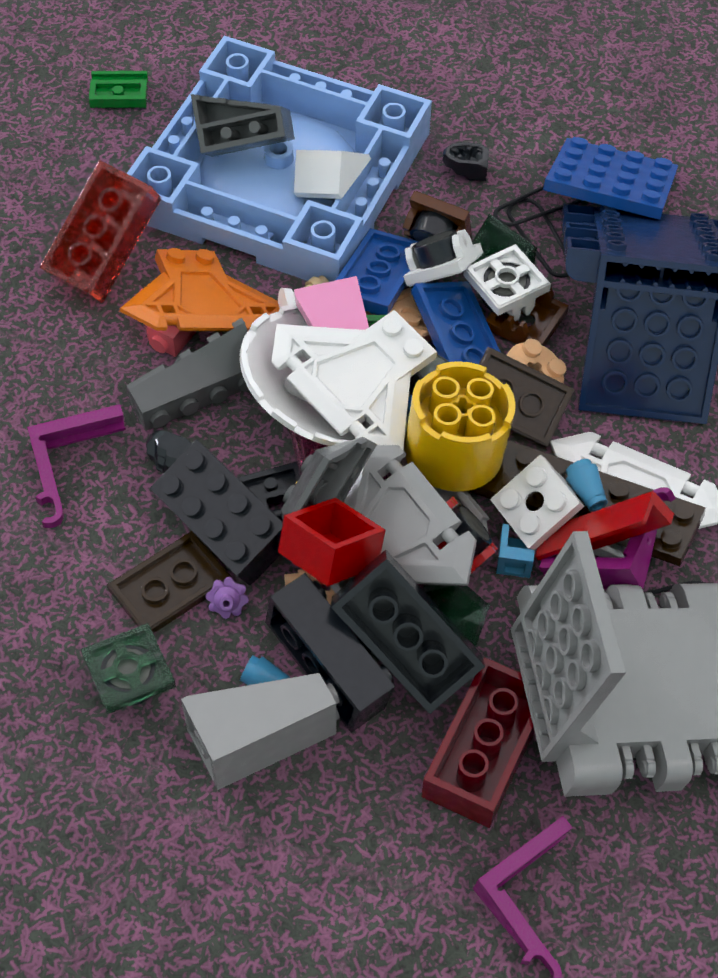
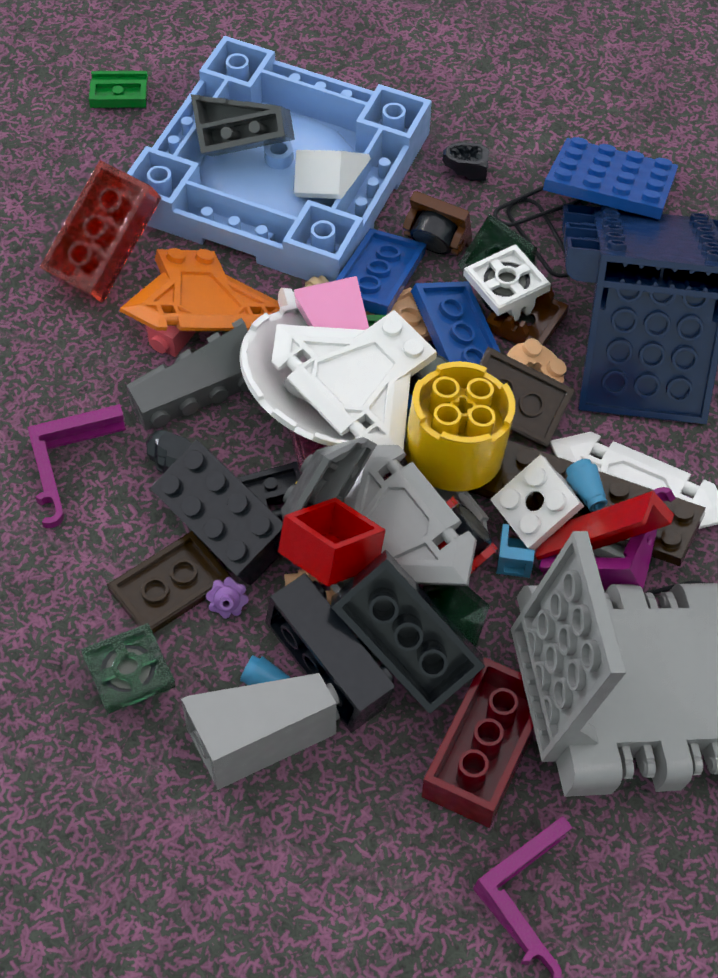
white piece [403,229,483,287] -> none

